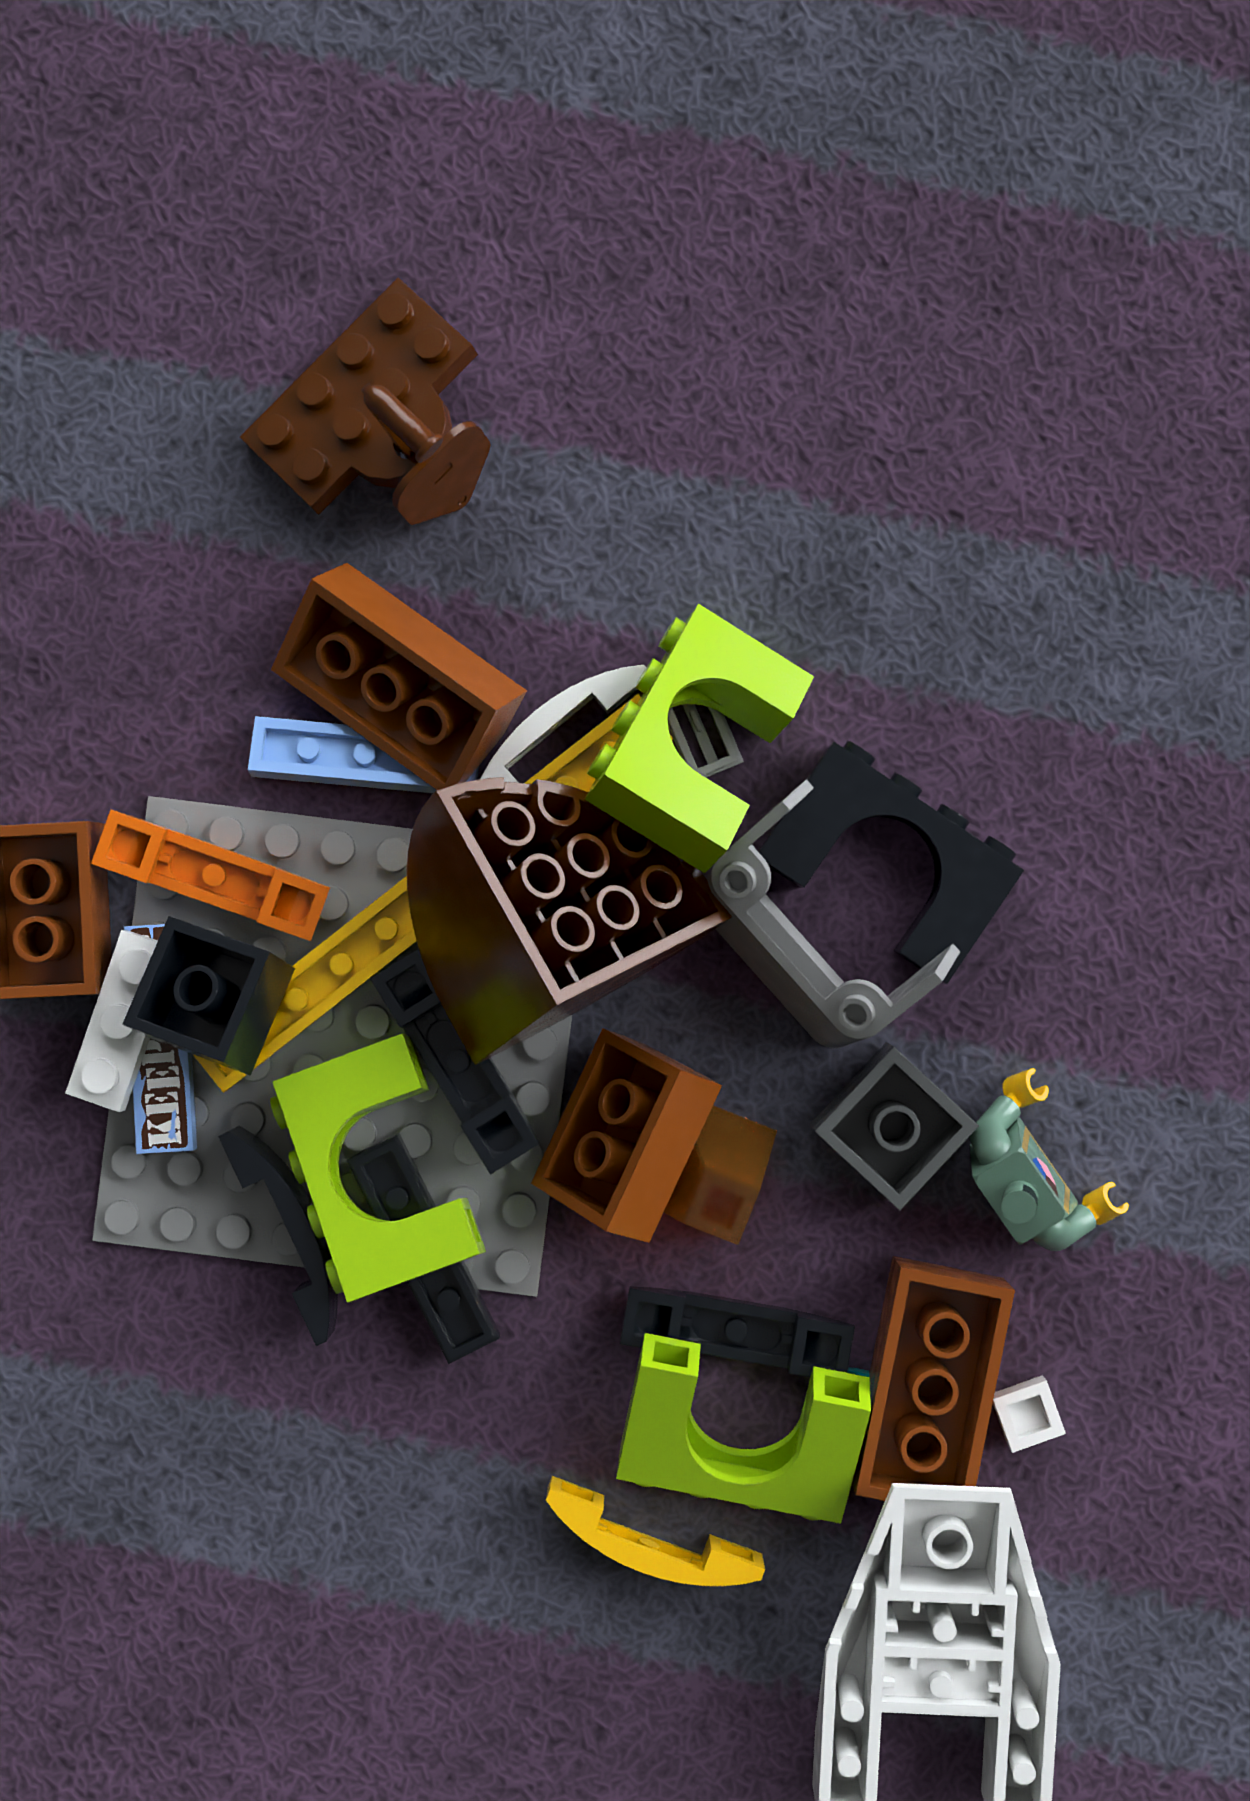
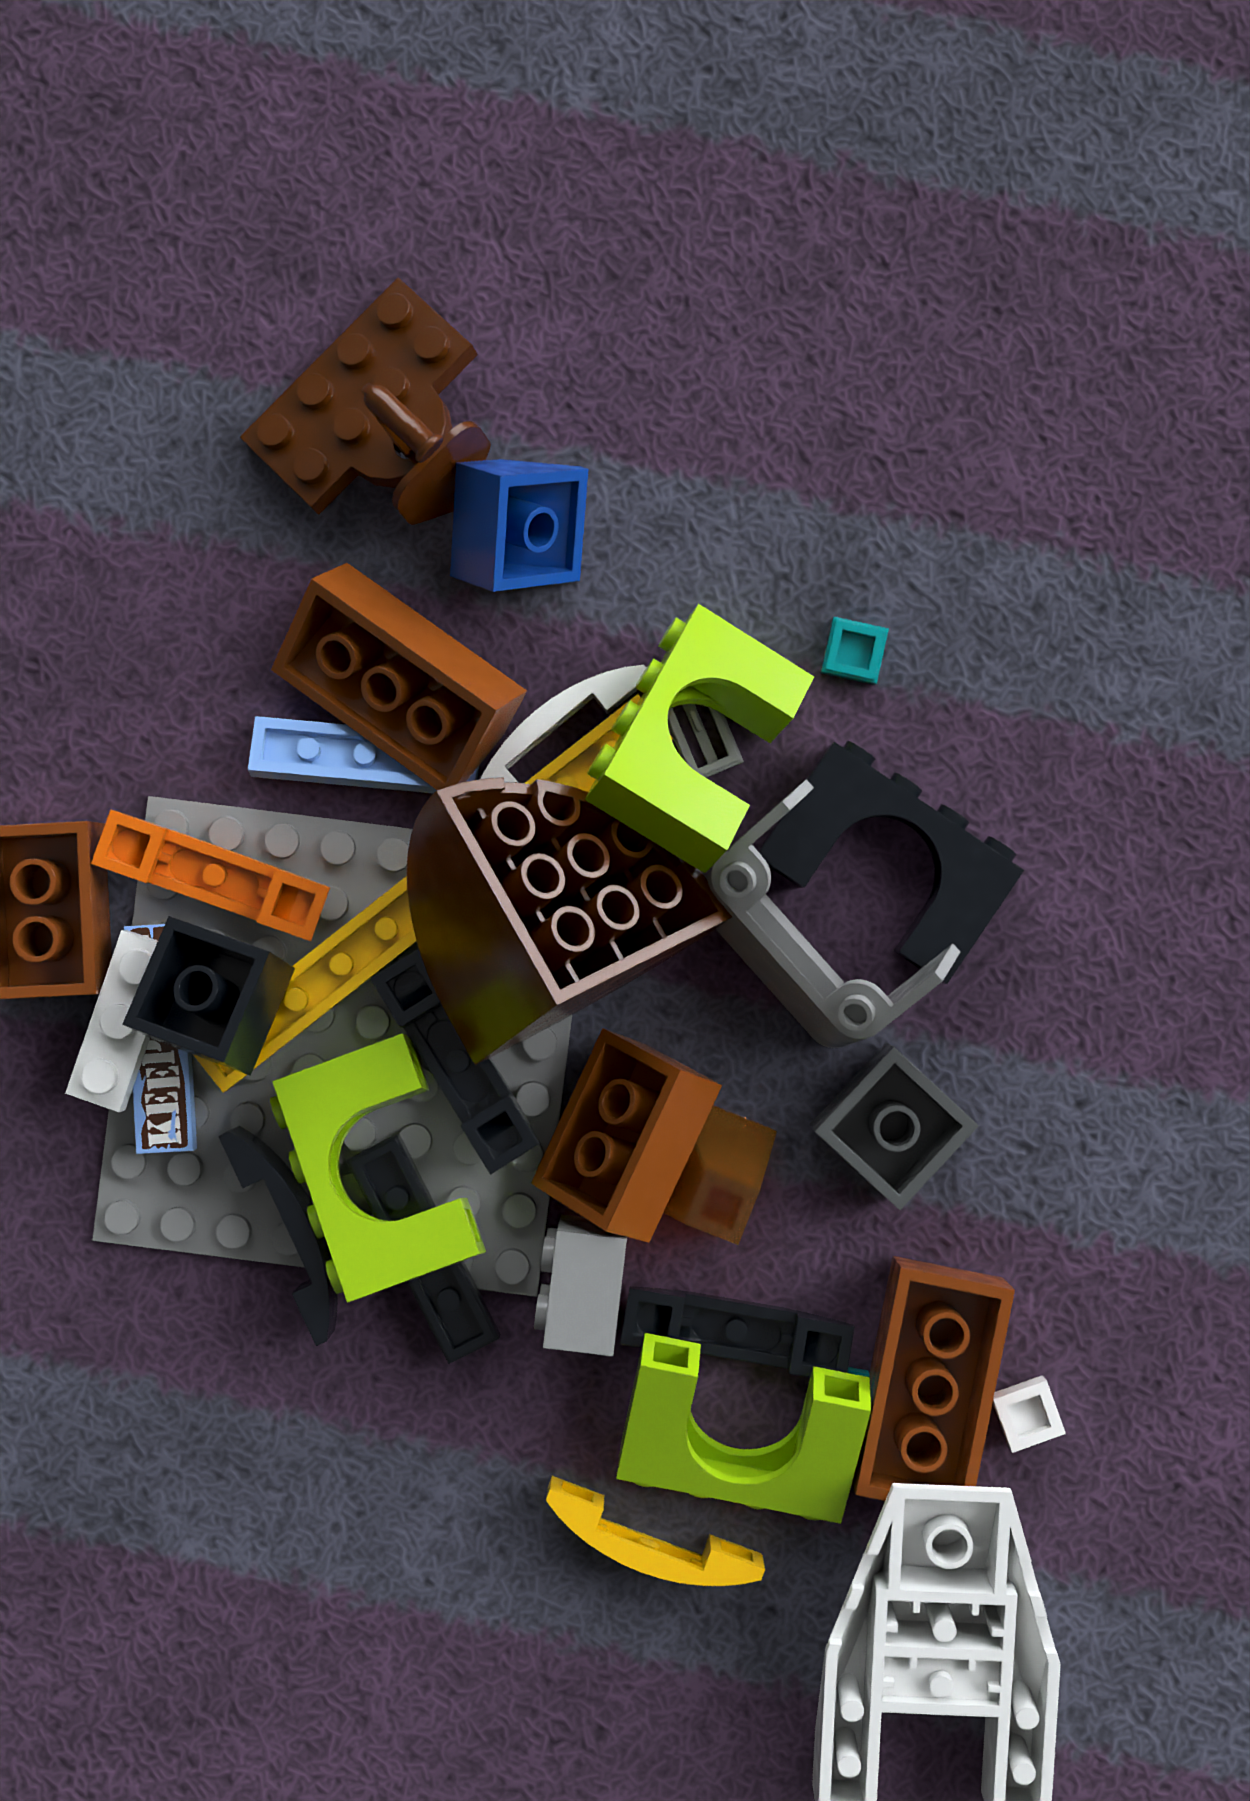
sand green torso [969,1068,1129,1251] -> none
none -> blue slope [450,459,588,592]
none -> light grey brick [534,1214,627,1356]
none -> teal tile [821,617,889,685]

